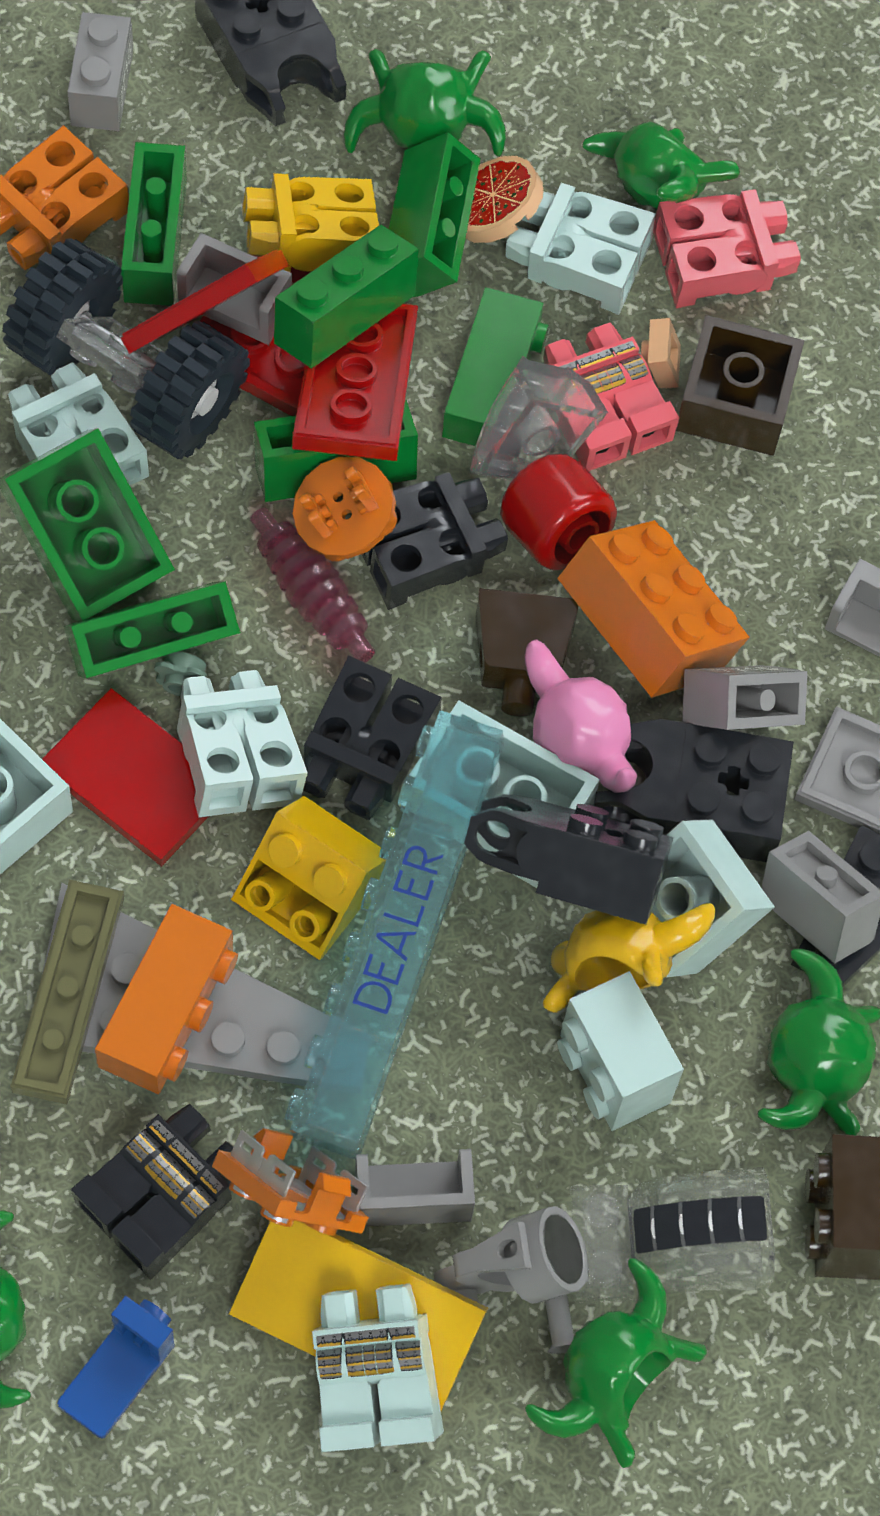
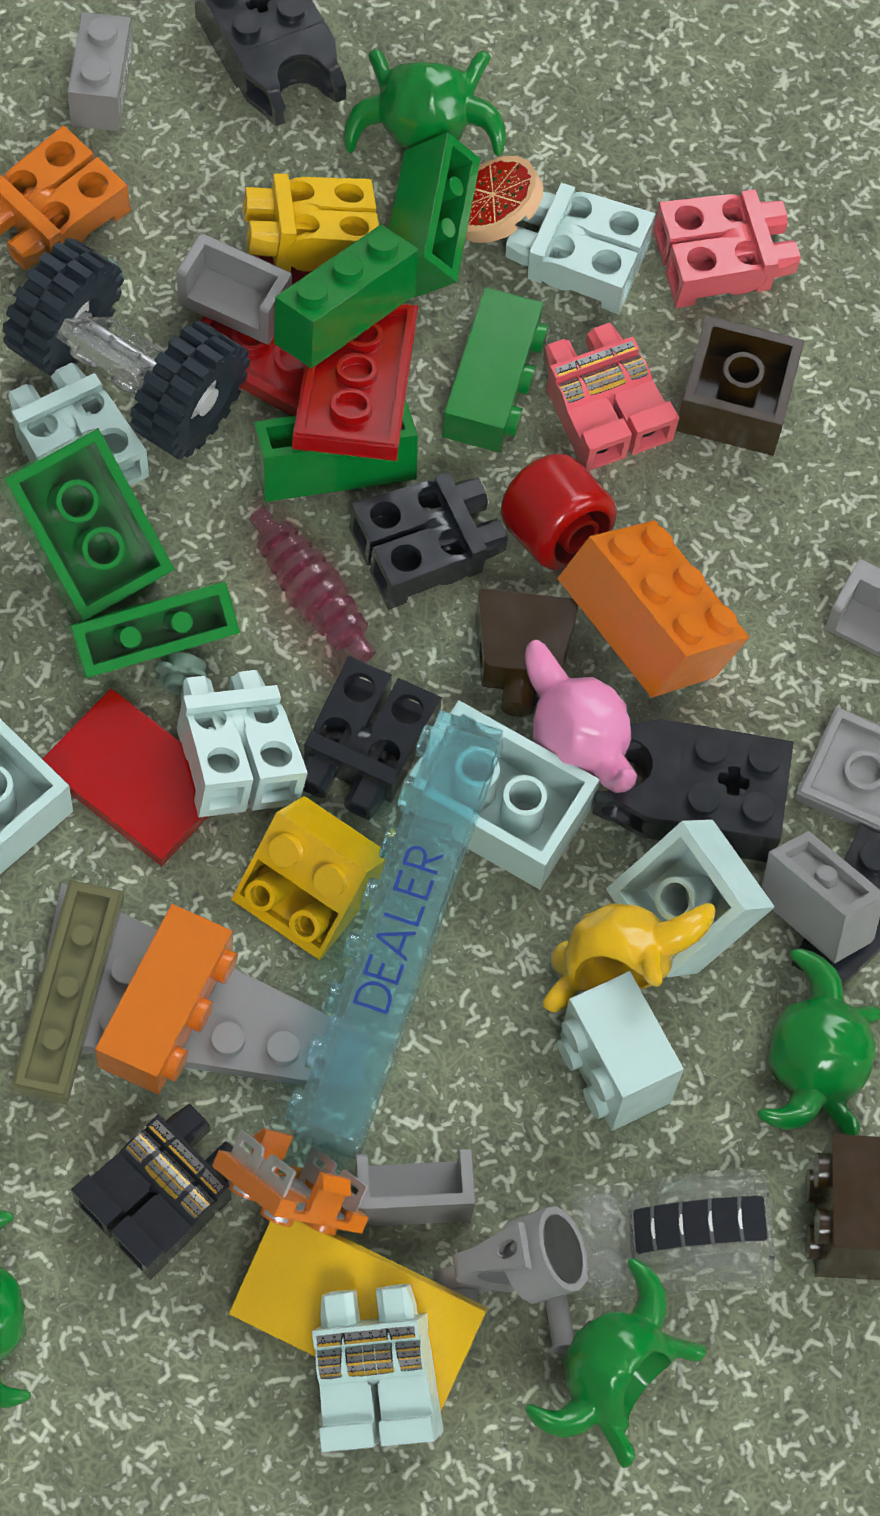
blue bracket [58,1295,175,1439] -> none
green brick [121,142,187,306] -> none
red tile [121,249,290,354] -> none
orange plate [292,457,397,562] -> none
black brick [464,794,674,925] -> none
clear slope [470,356,608,481] -> none
green piece [582,121,740,209] -> none
light nougat plate [641,318,681,389] -> none
light grey brick [683,665,807,730] -> none

